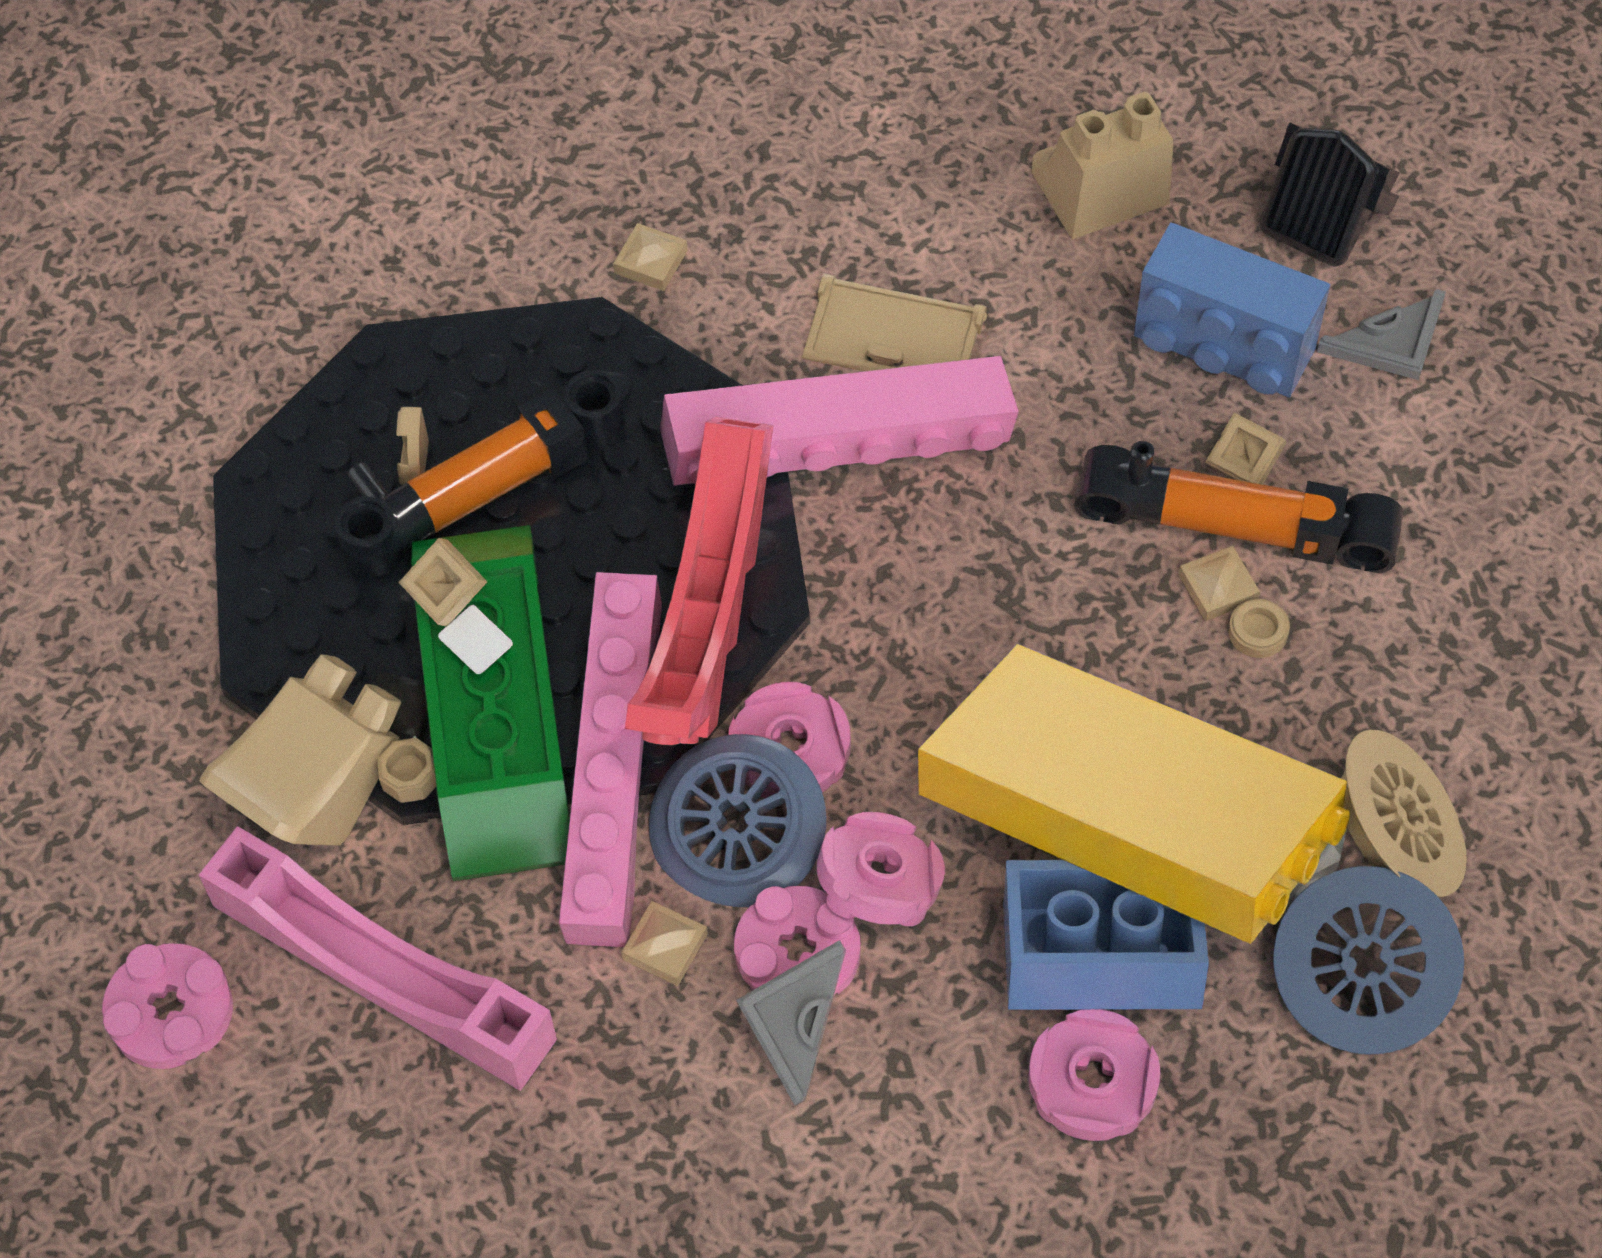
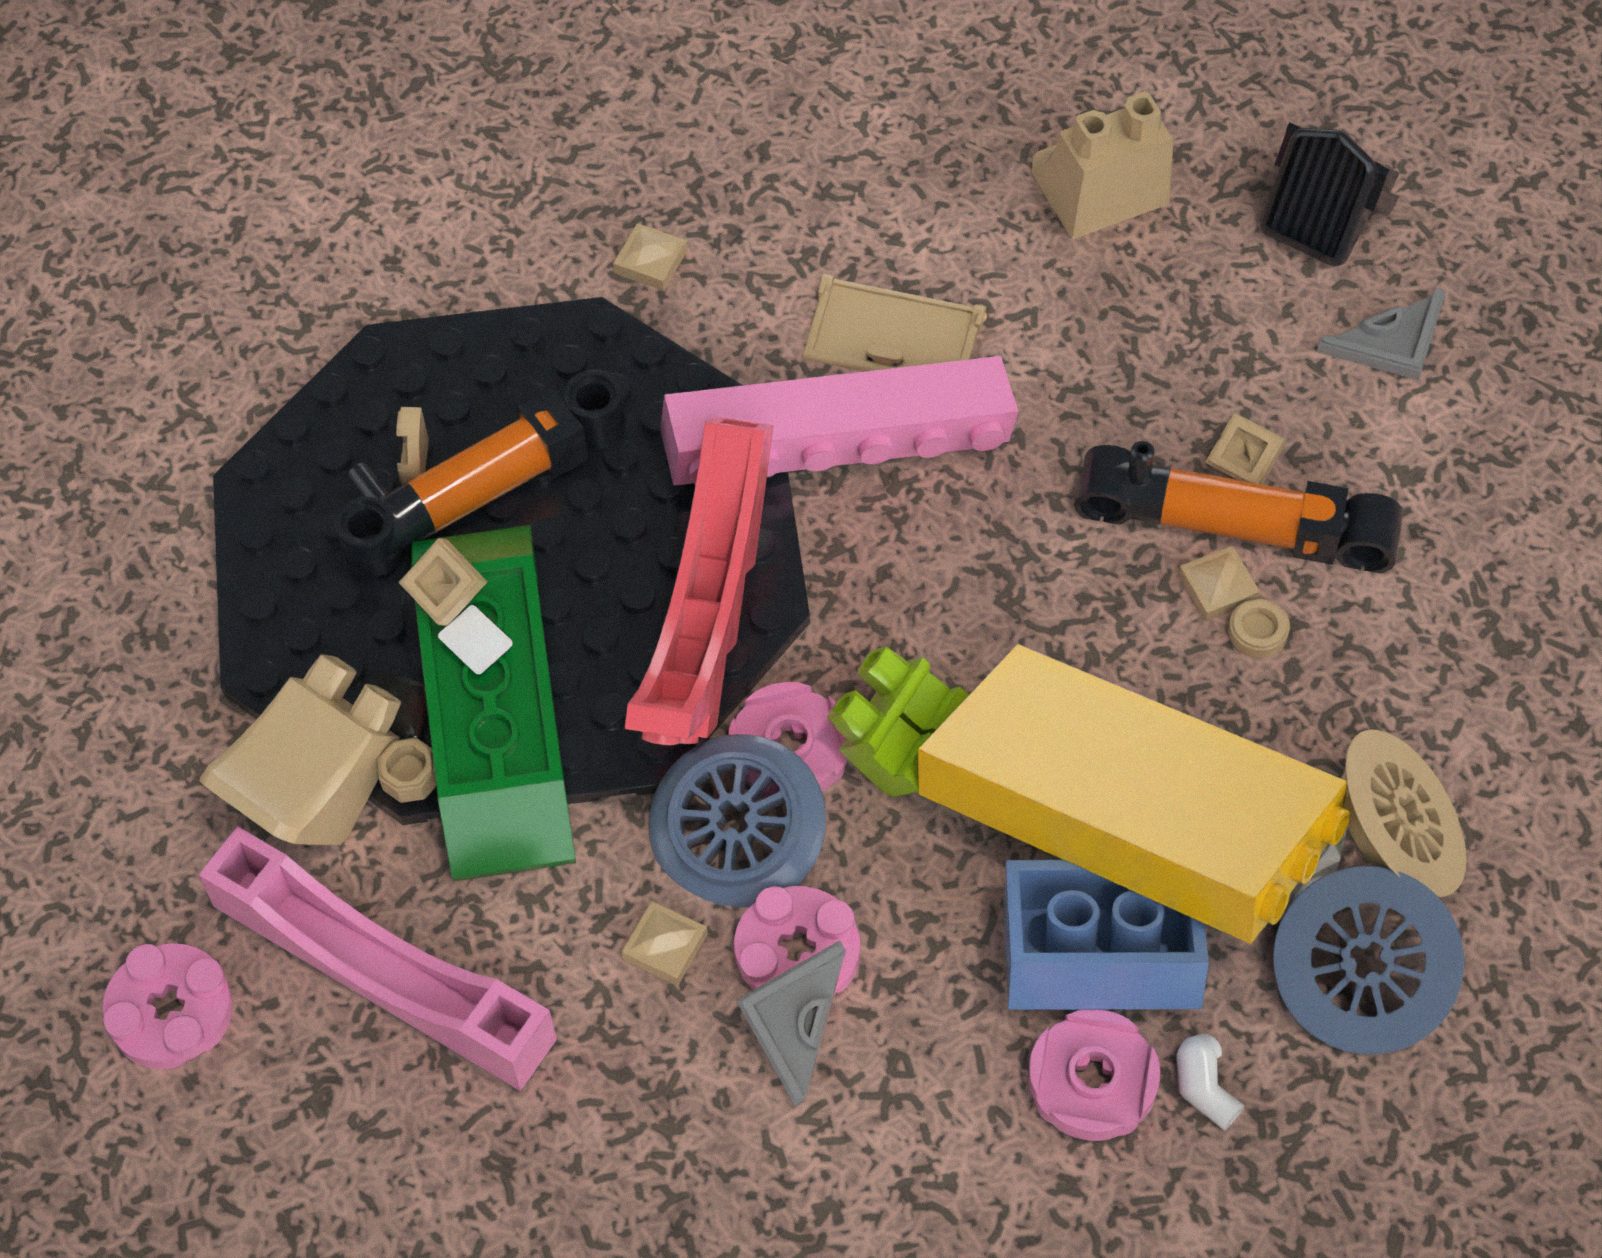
bright pink arch [559,572,662,947] -> none
bright pink plate [817,812,945,926] -> none
medium blue brick [1134,222,1330,398] -> none
none -> lime hips [827,646,969,798]
none -> white arm [1176,1033,1245,1131]

